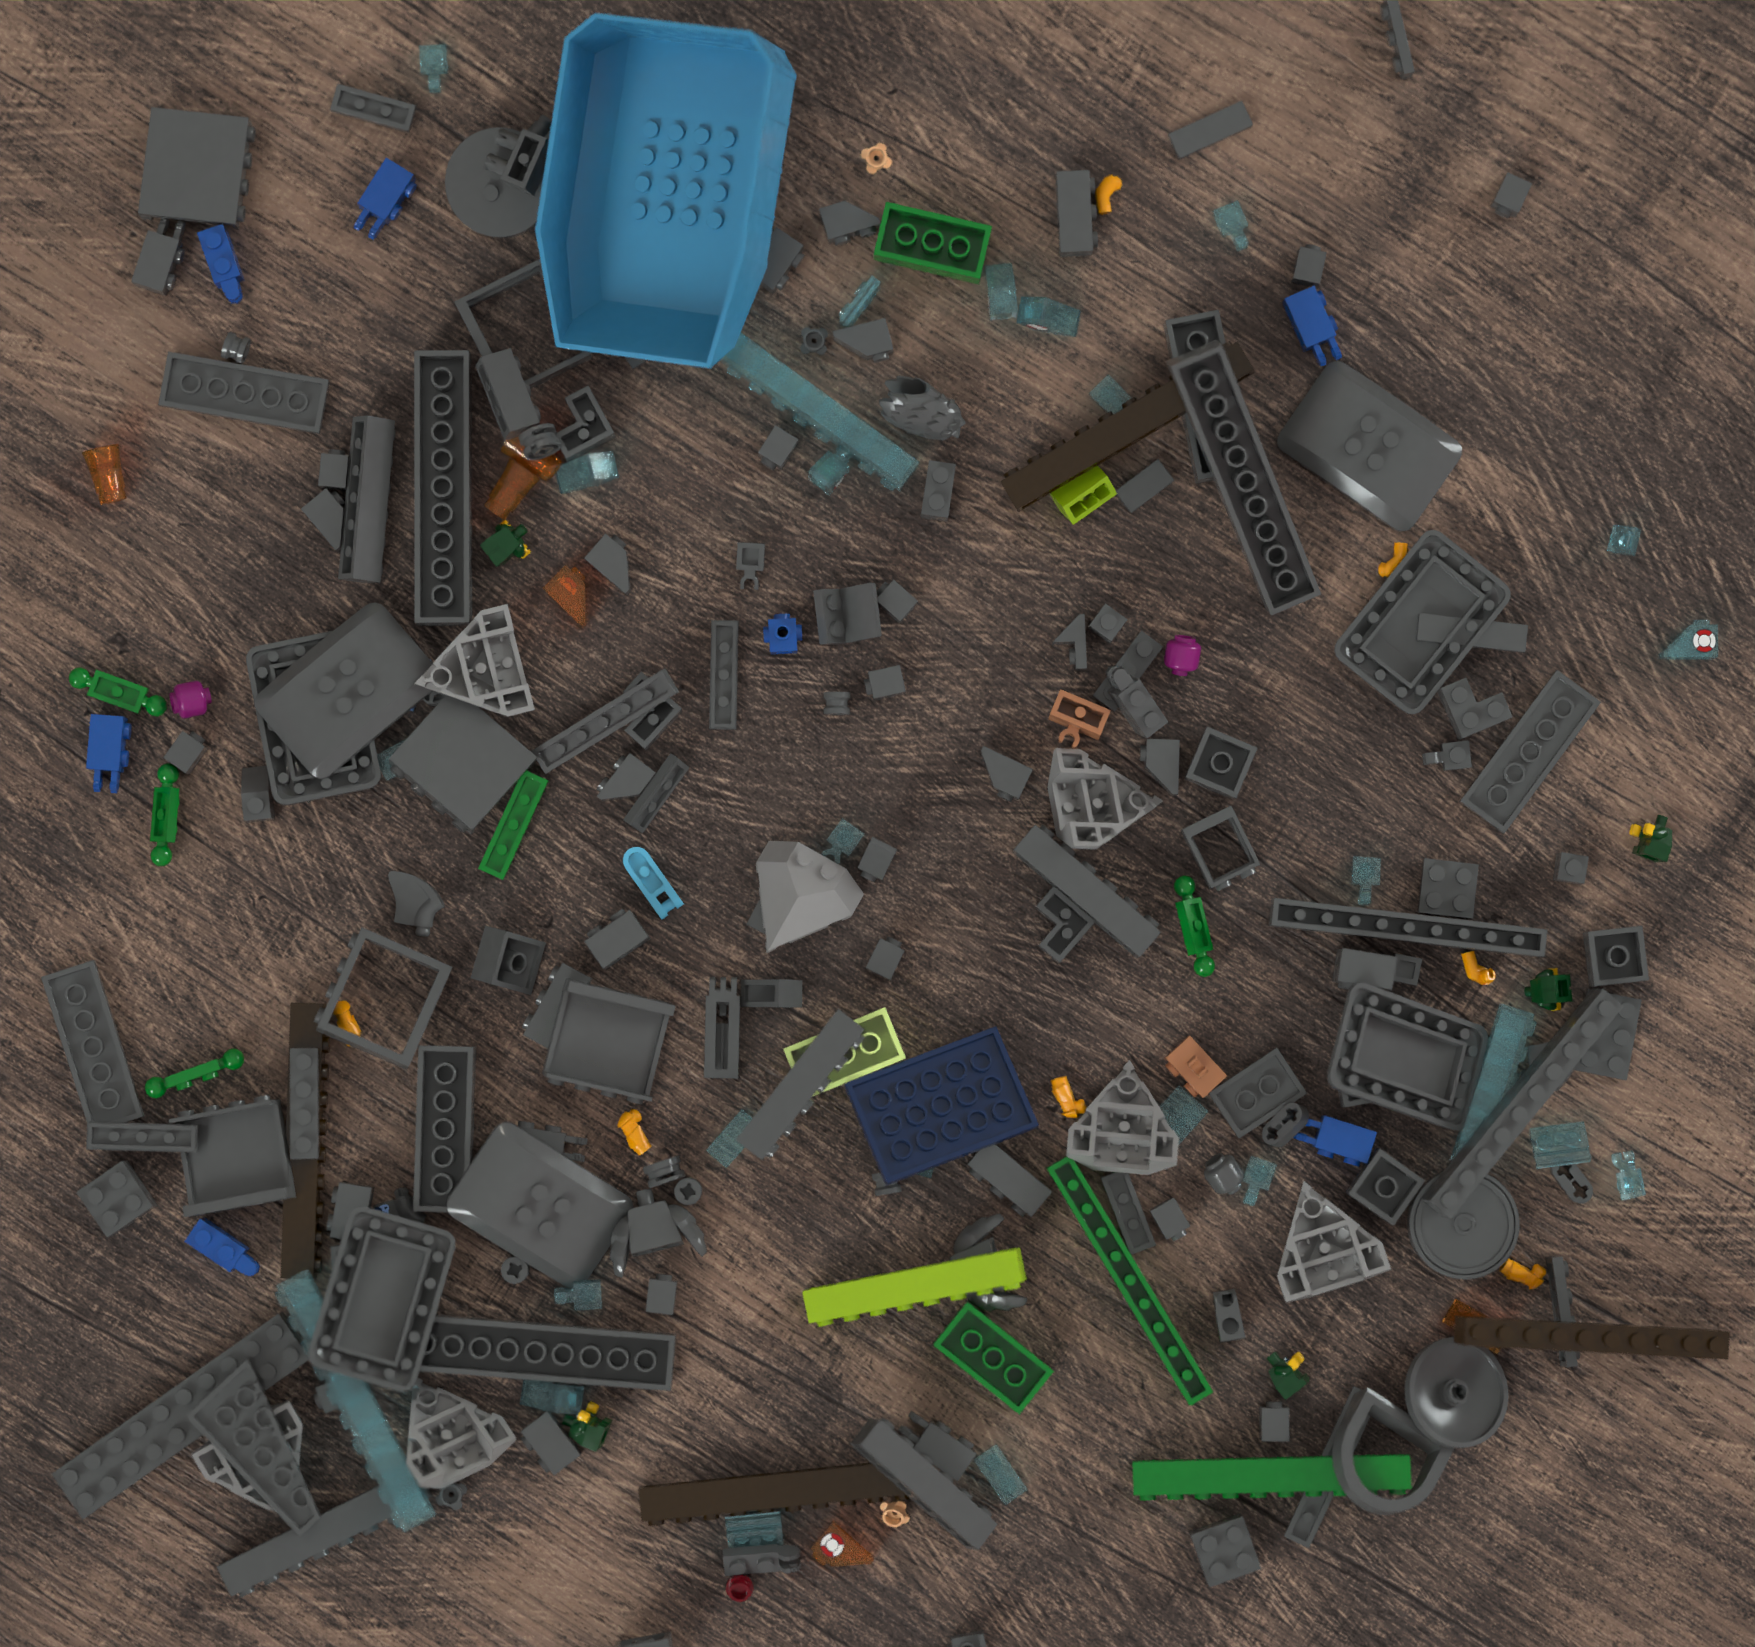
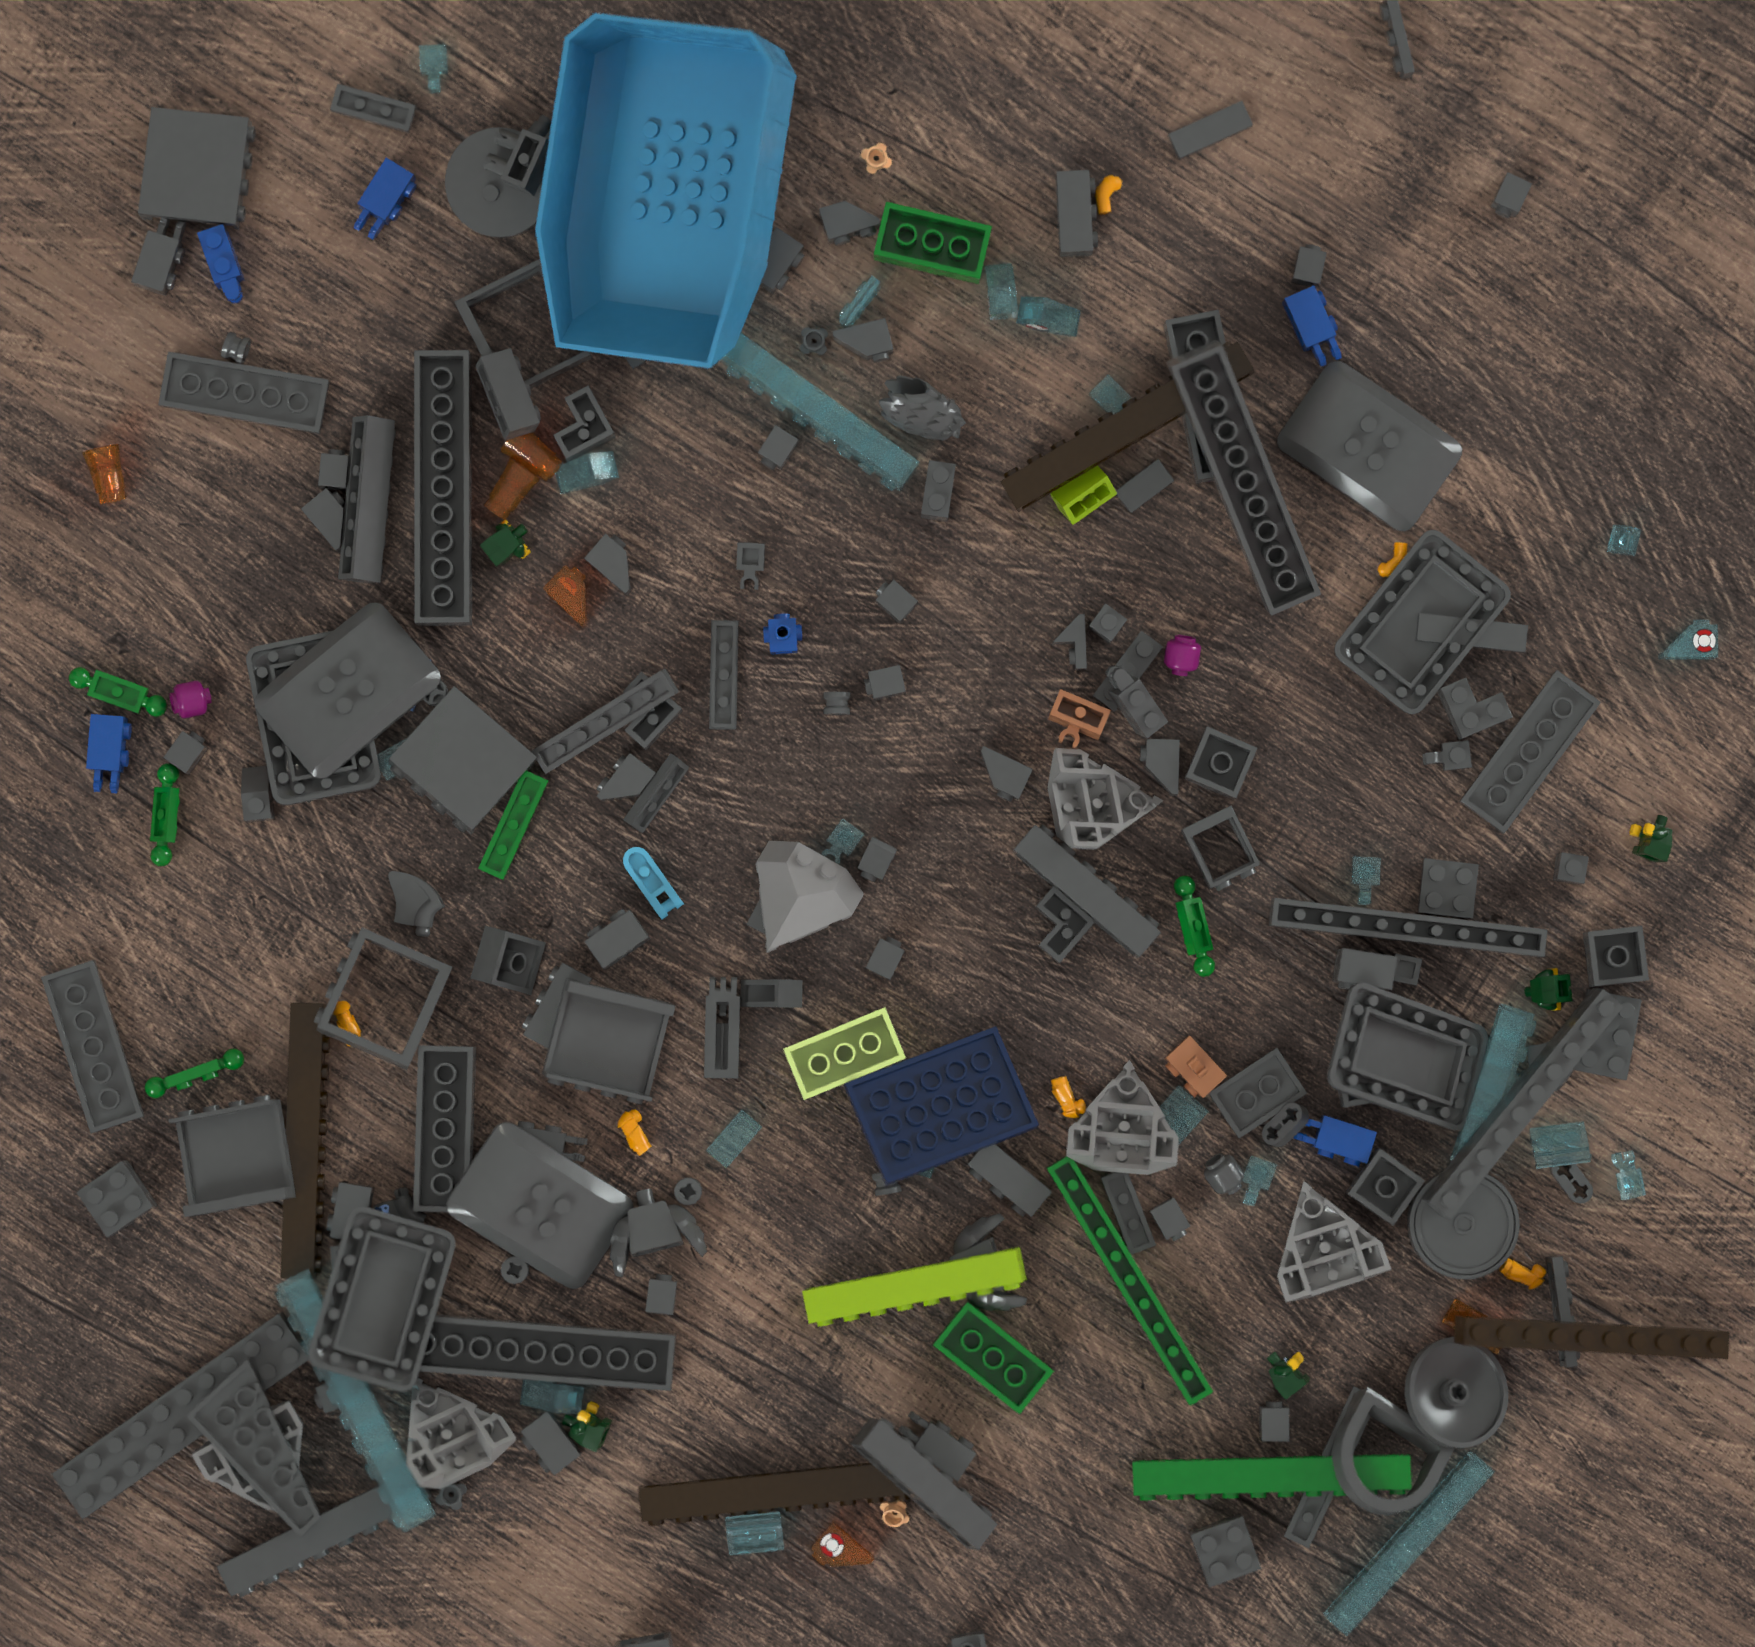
dark grey tile [86,1122,199,1152] -> none
blue hinge [184,1217,260,1277] -> none
dark grey plate [290,1048,319,1159] -> none
light grey wedge [414,604,535,717] -> none
dark grey wheel [518,423,562,460] -> none
clear light blue plate [554,1279,602,1310] -> none
dark grey wheel [643,1155,686,1189] -> none
dark grey hinge [723,1544,801,1576] -> none
dark red plate [726,1575,753,1602] -> none
dark grey brick [736,1009,865,1160] -> none
clear light blue slope [808,450,850,496] -> none
dark grey bracket [813,583,882,645] -> none
clear light blue plate [974,1444,1028,1505] -> none
clear light blue plate [1212,200,1249,251] -> none
dark grey leg [1212,1289,1245,1343] -> none
light orange arm [1461,951,1496,985] -> none
none -> clear light blue brick [1323,1451,1494,1637]

